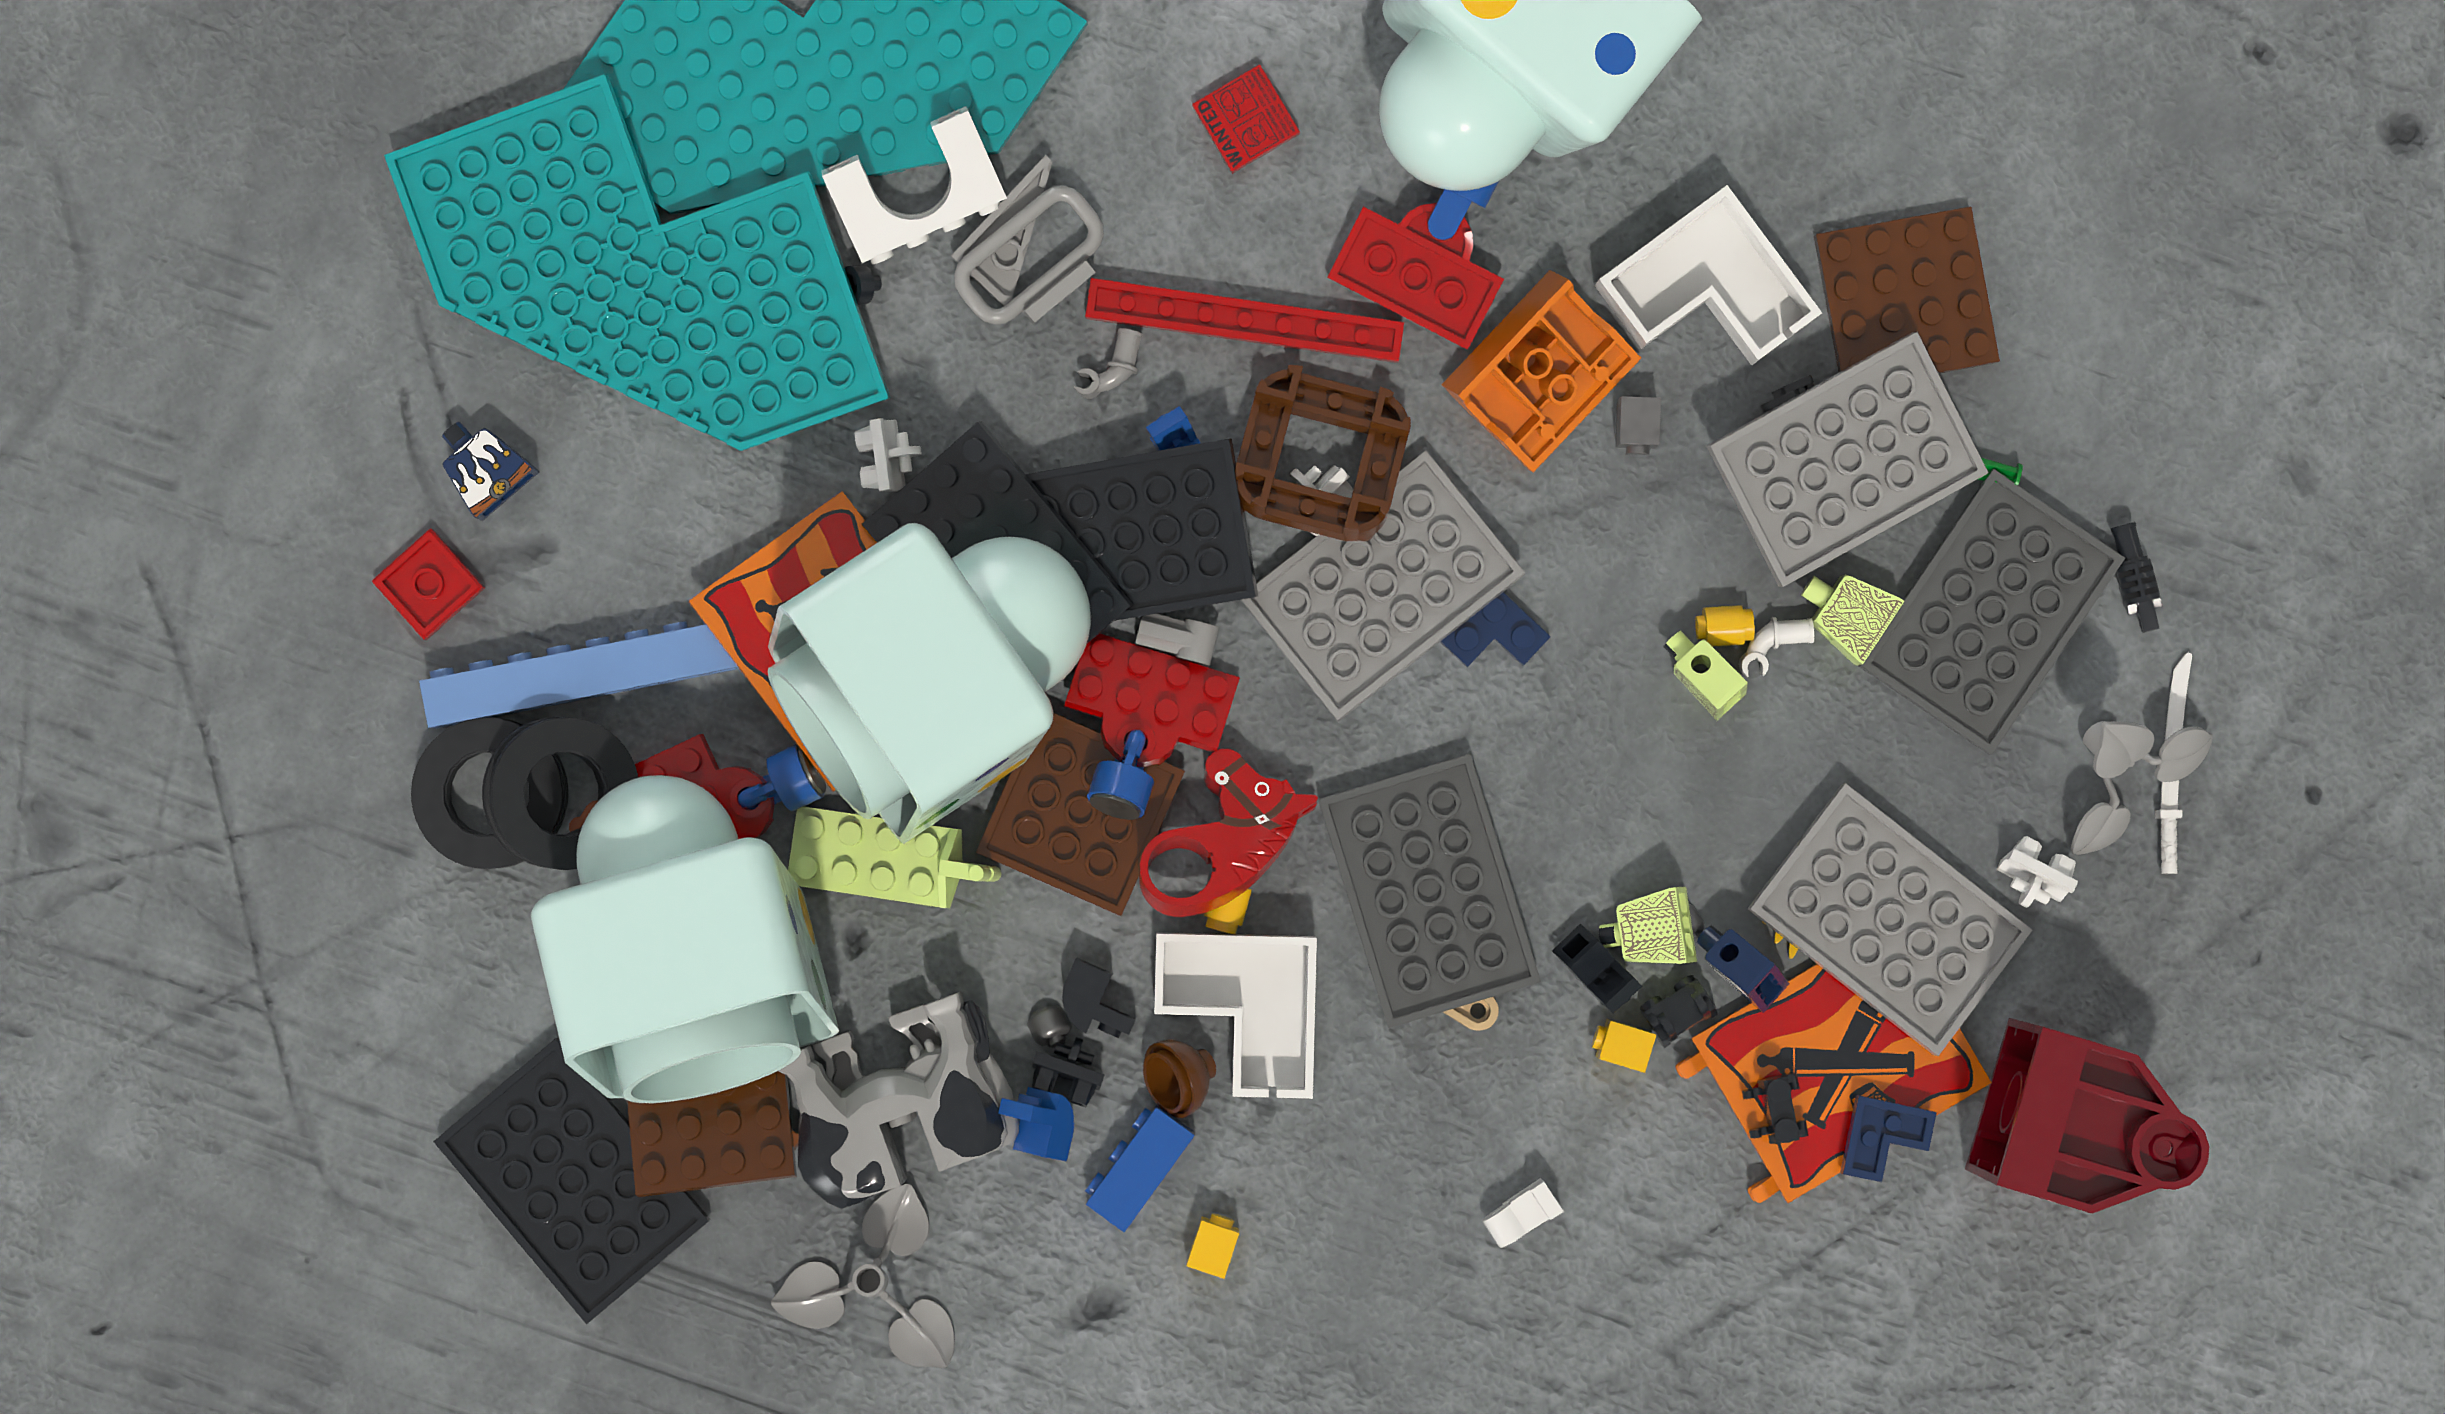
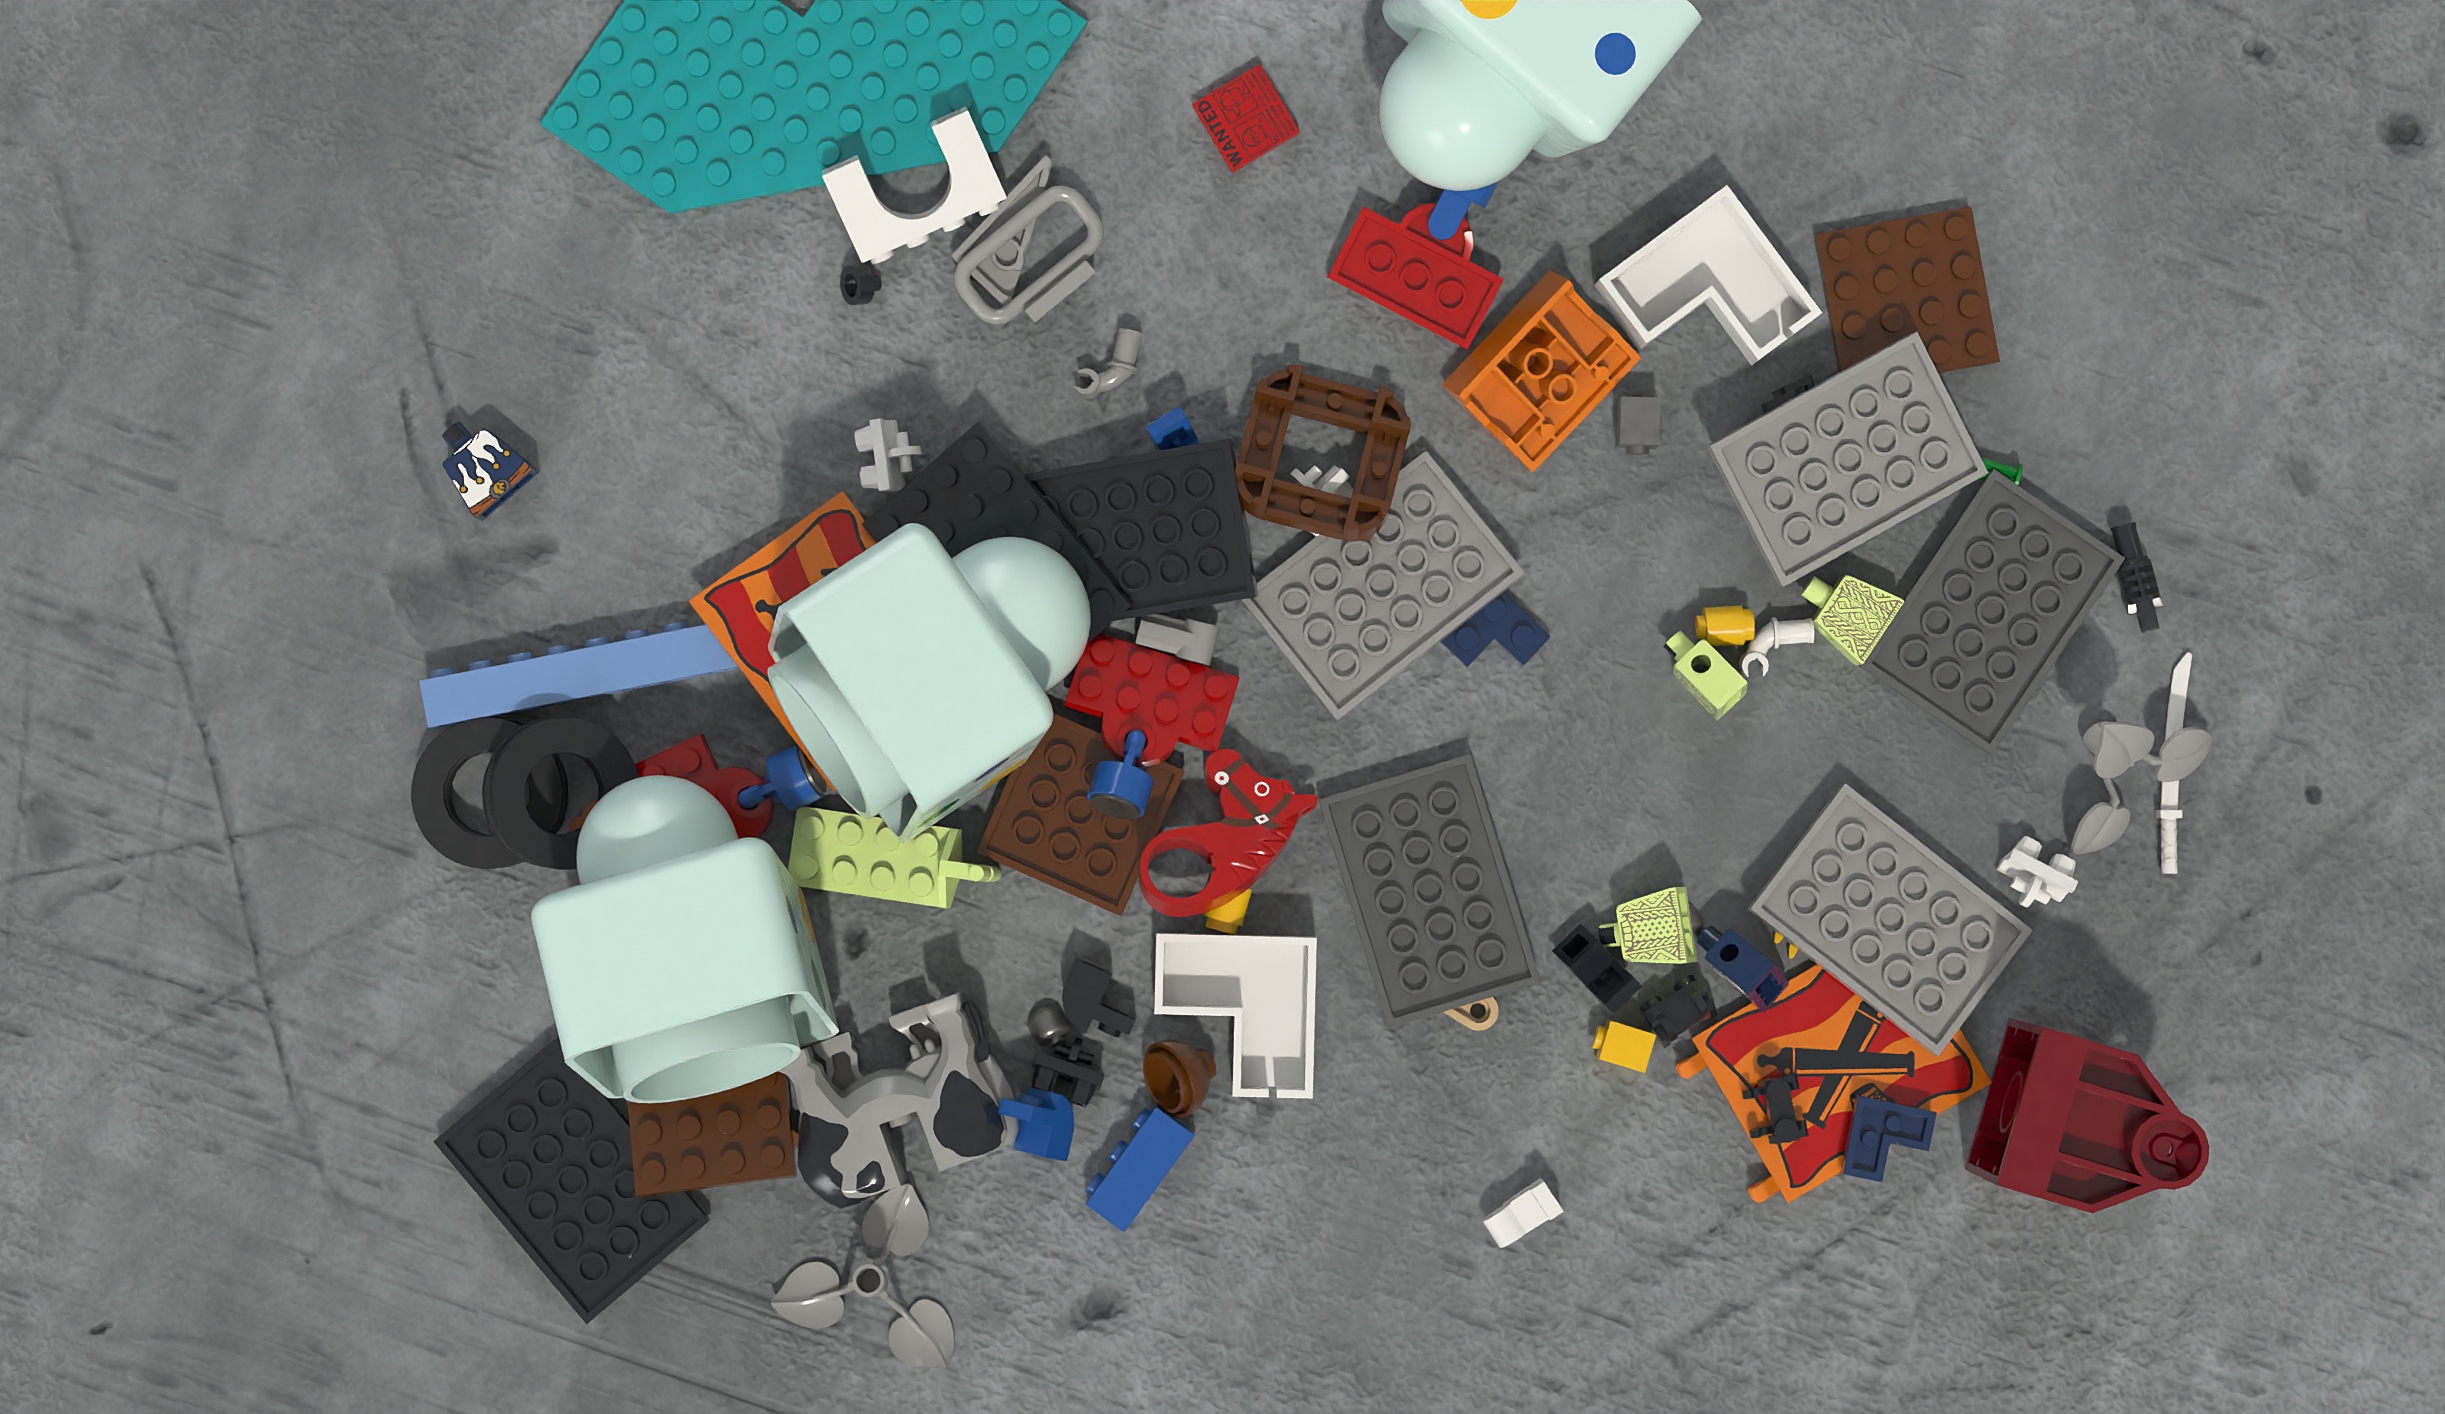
red tile [372,528,485,640] -> none
teal plate [384,74,891,451] -> none
red plate [1085,278,1404,363] -> none
yellow brick [1186,1213,1239,1279] -> none

